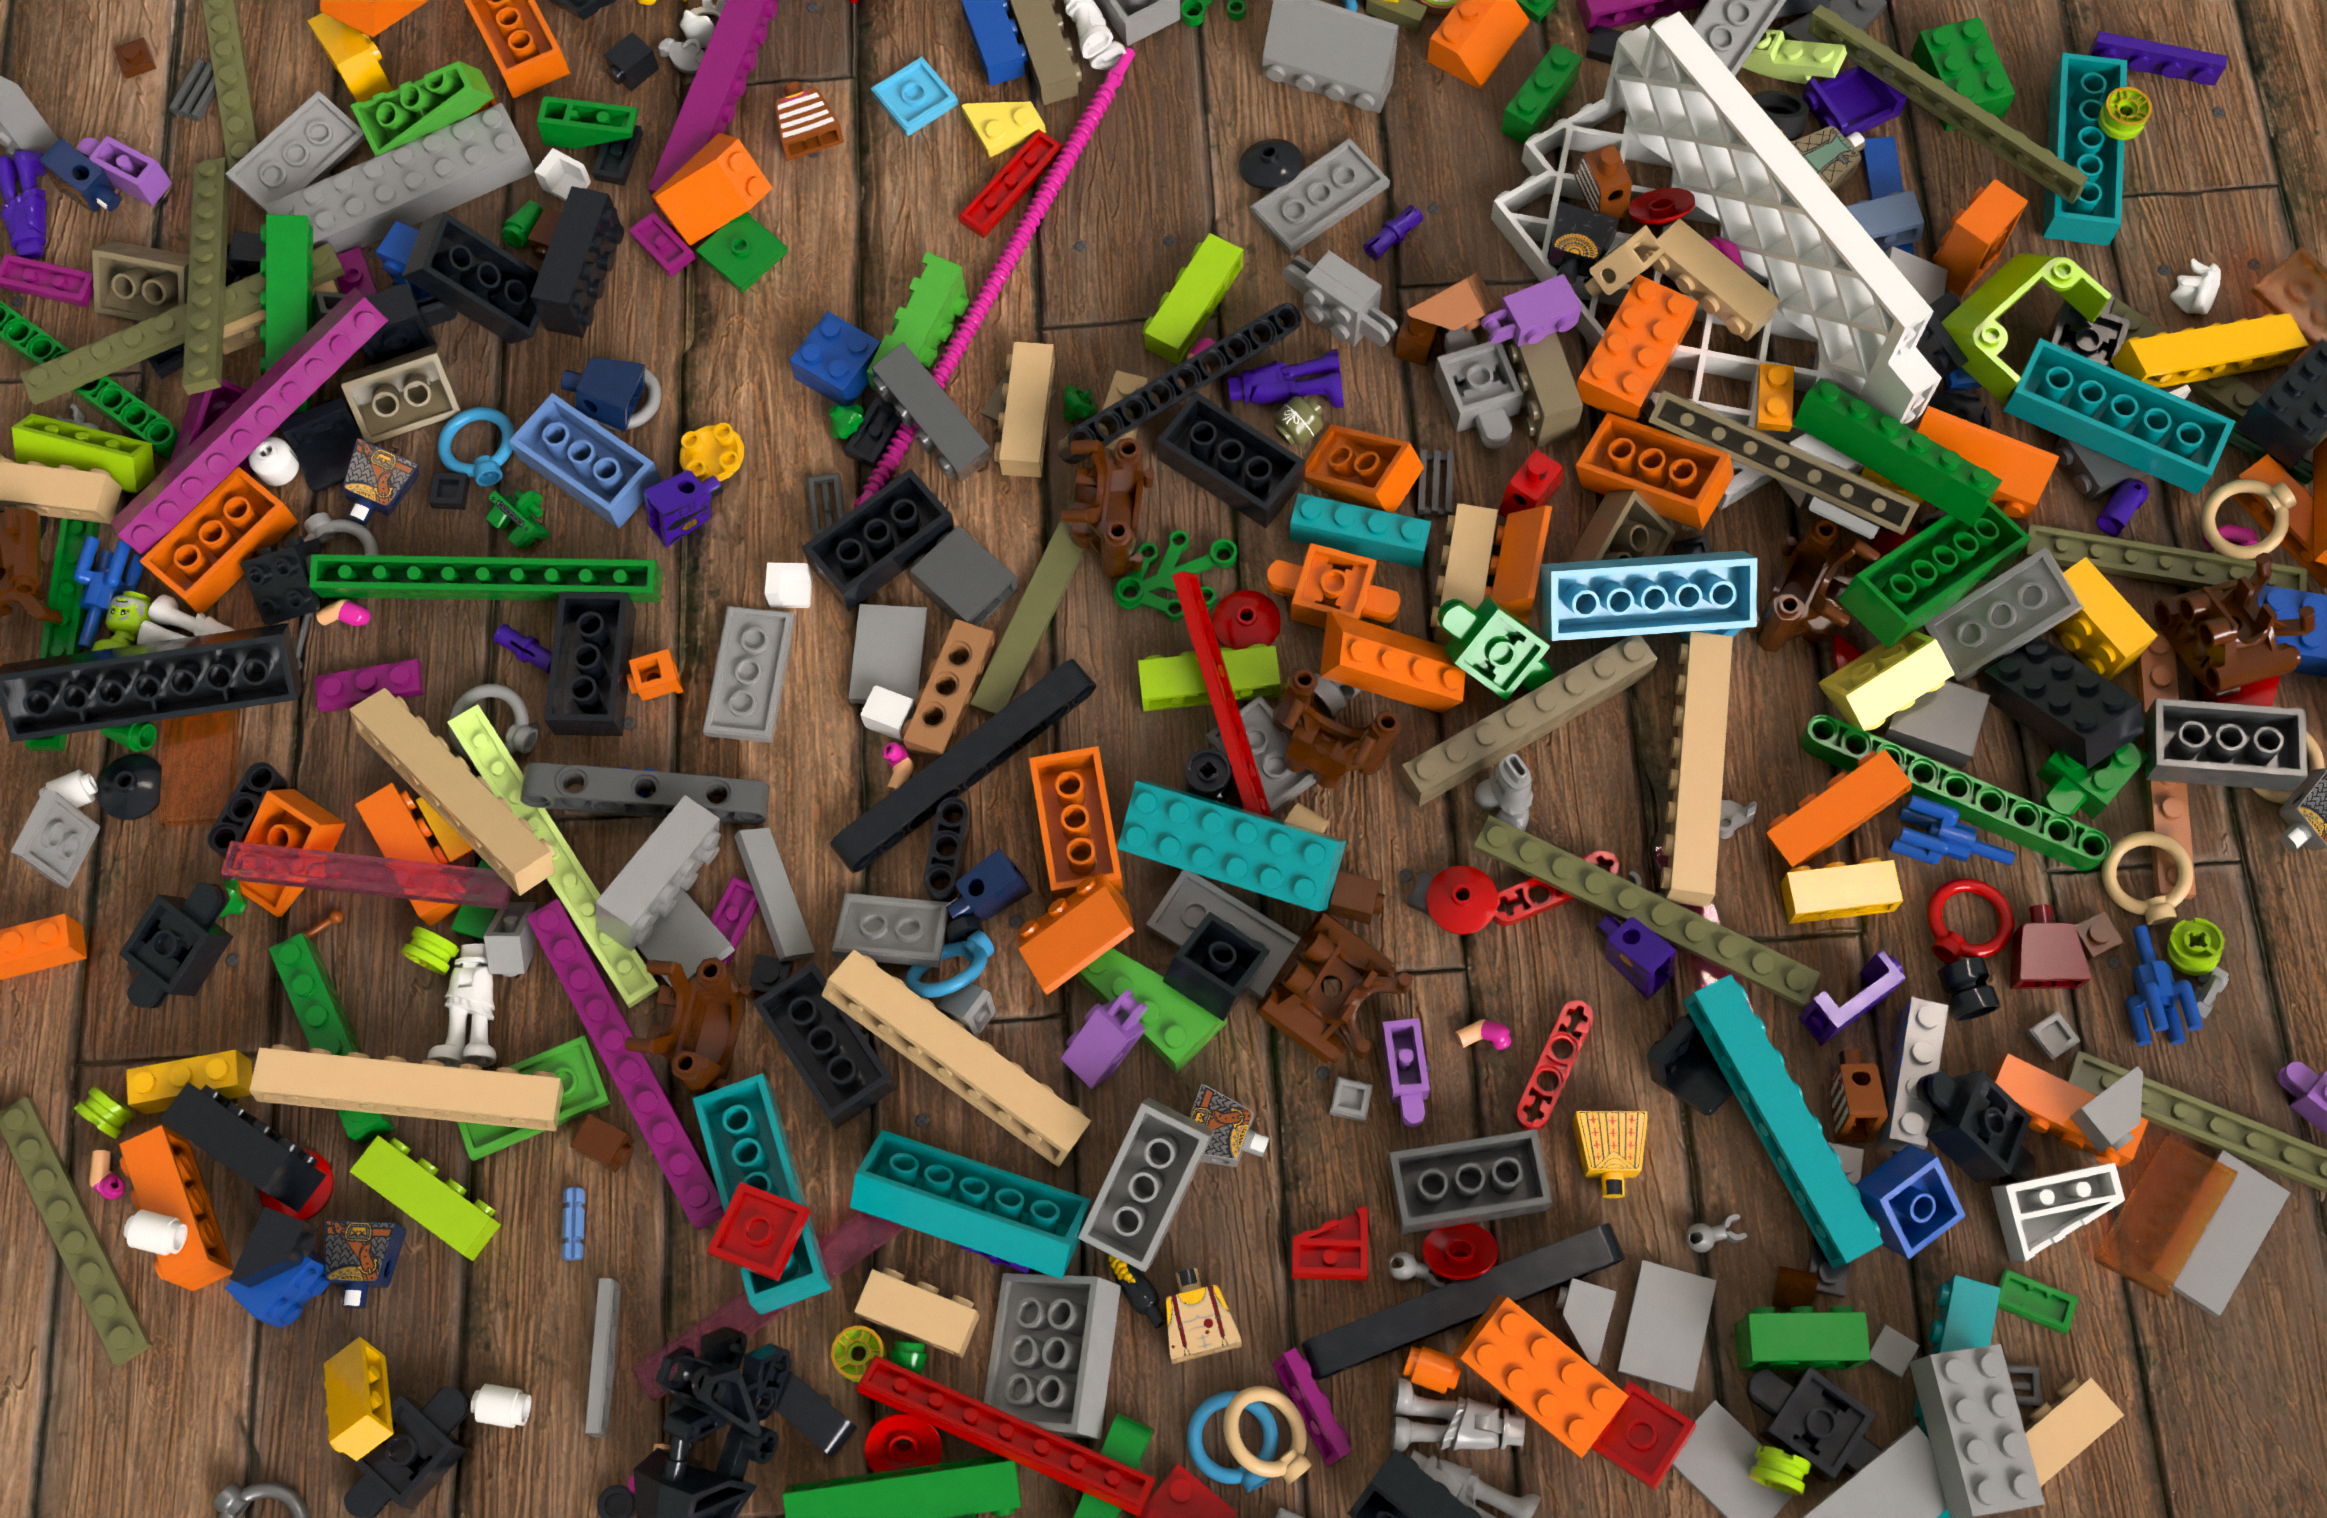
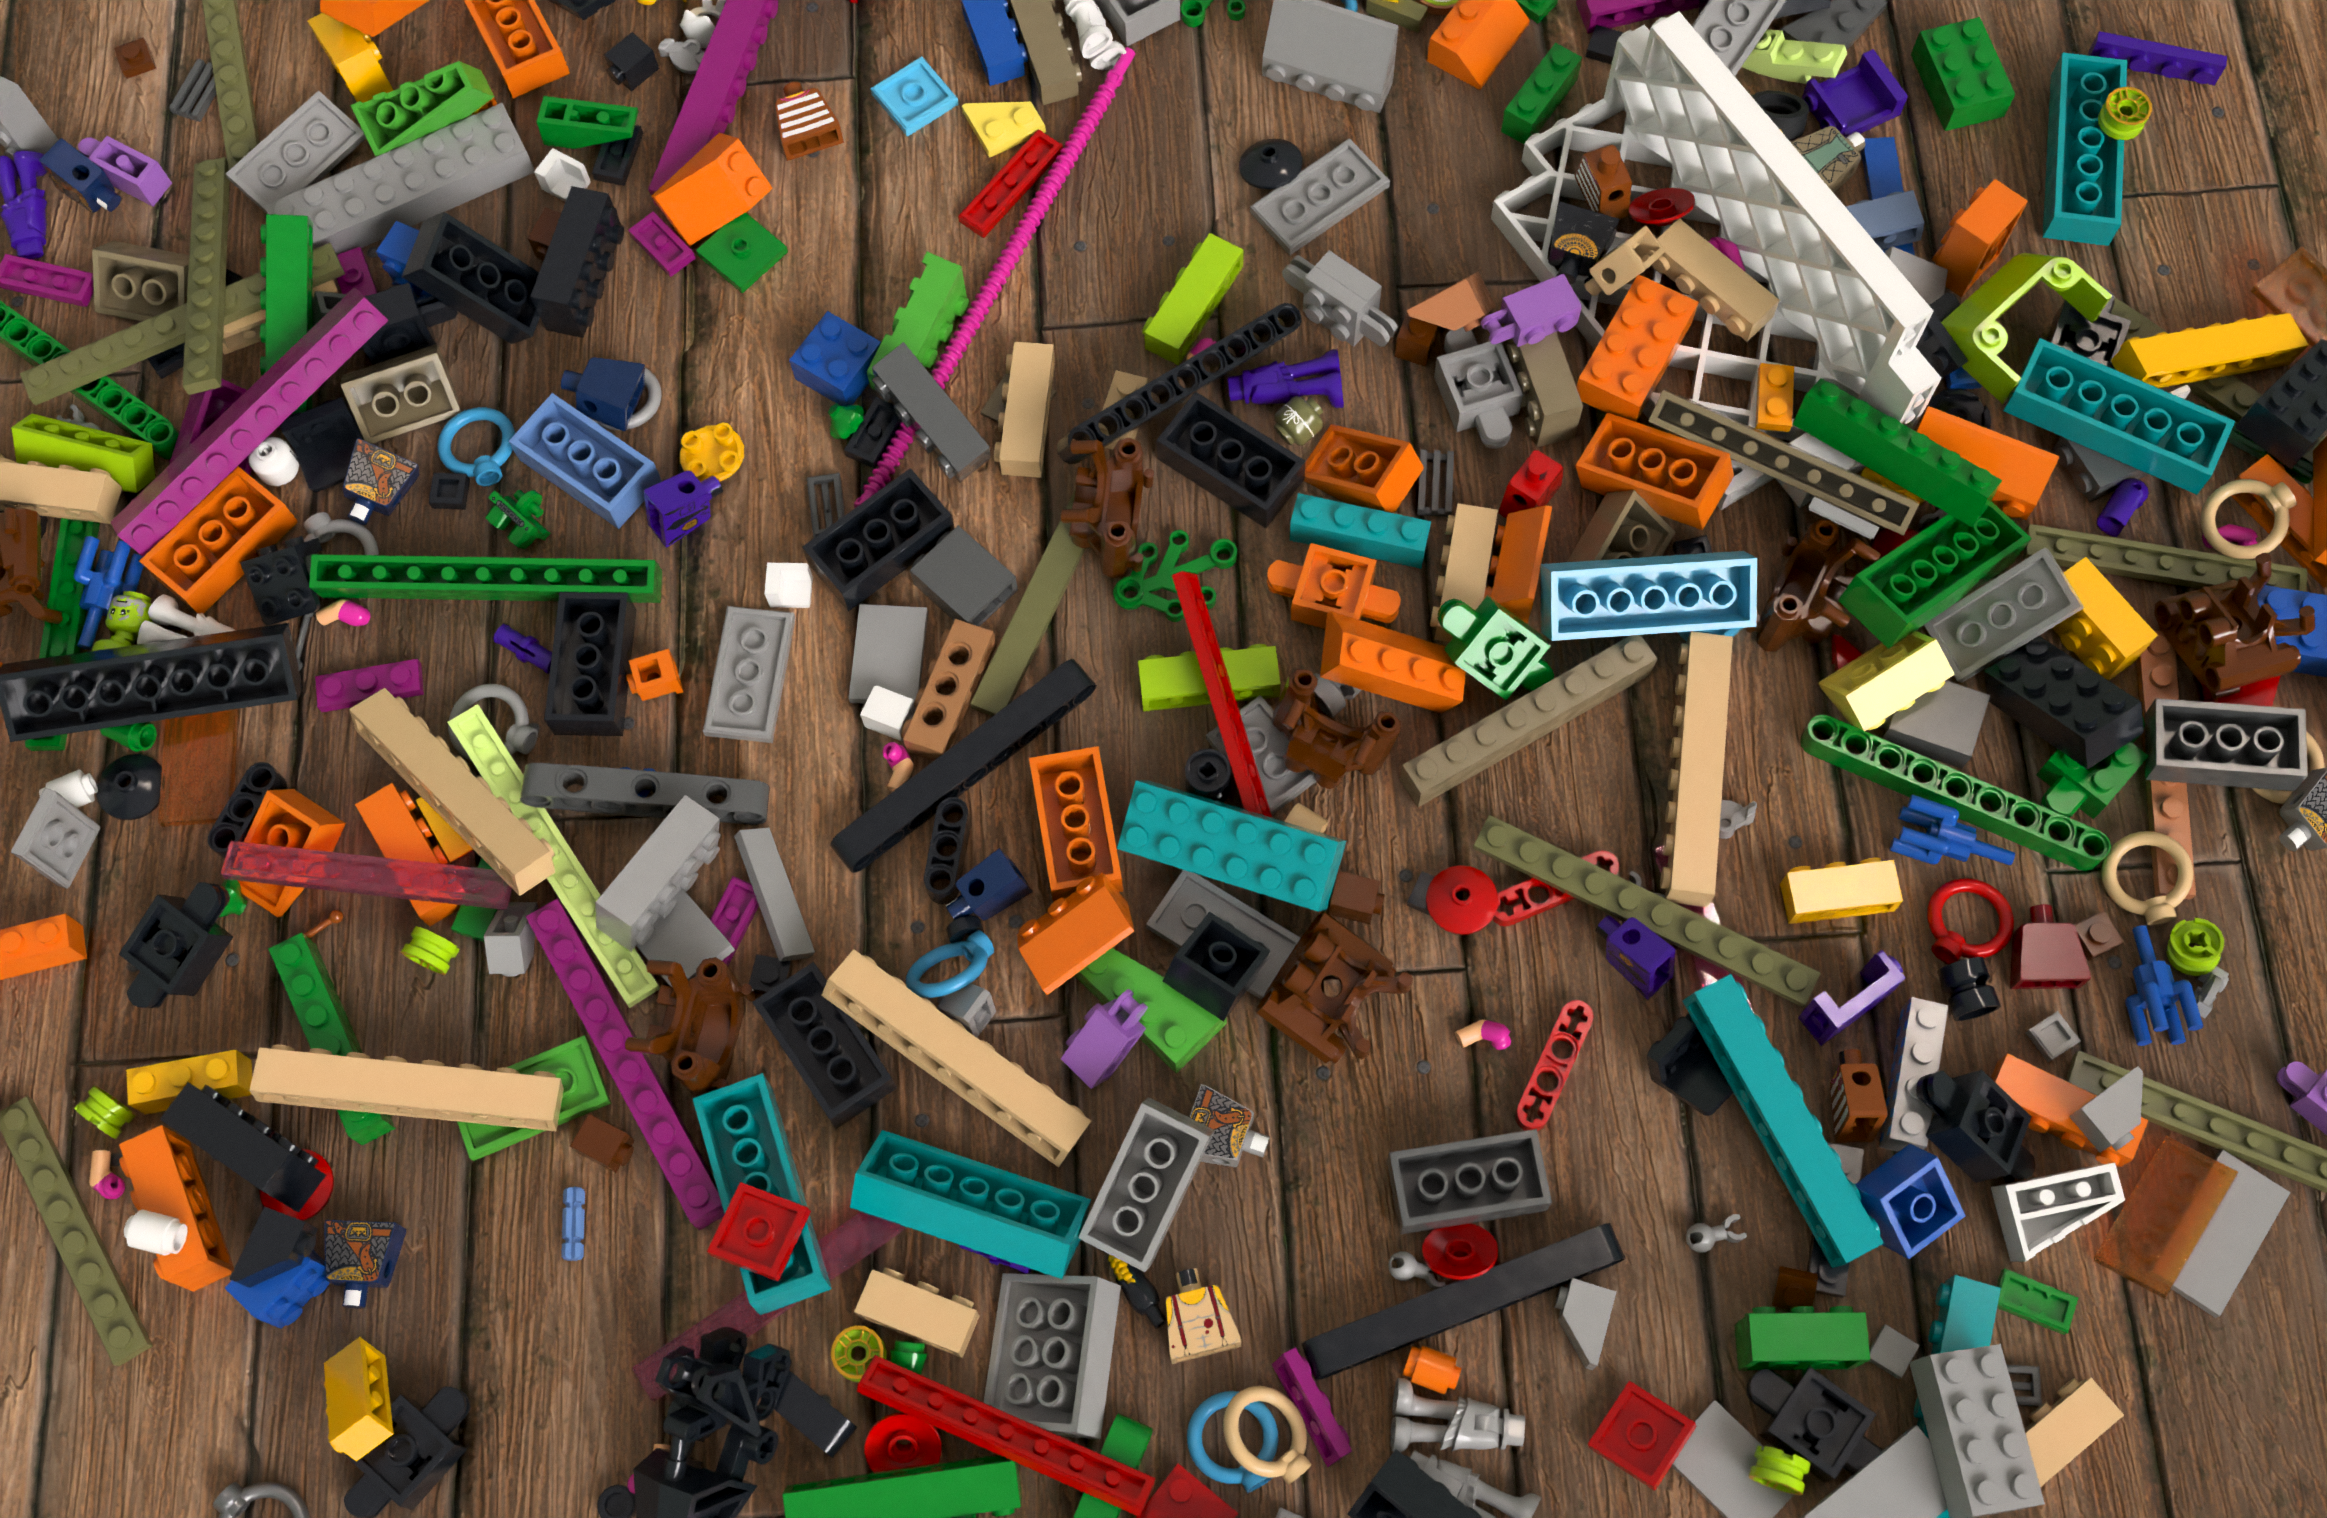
black brick [227,231,266,277] -> none
lime brick [349,1135,501,1261] -> none
white piece [427,944,497,1068] -> none
white brick [470,1383,531,1428] -> none
green cone [501,201,543,248] -> none
light grey tile [585,1278,622,1437] -> none
light grey tile [832,893,950,968] -> none
green piece [1062,385,1098,422] -> none
red dish [1212,590,1281,650] -> none
red wing [1292,1207,1368,1281] -> none
light grey tile [1329,1077,1373,1123] -> none
dark purple pin [1363,205,1423,261] -> none
medium lavender brick [1380,1018,1430,1129] -> none
orange brick [1452,1294,1629,1458] -> none
light grey piece [1474,753,1534,831] -> none
yellow torso [1572,1111,1648,1198] -> none
light grey tile [1616,1260,1717,1393] -> none
orange brick [1766,749,1912,869] -> none
olive plate [1808,4,2088,204] -> none
white piece [2170,259,2221,315] -> none

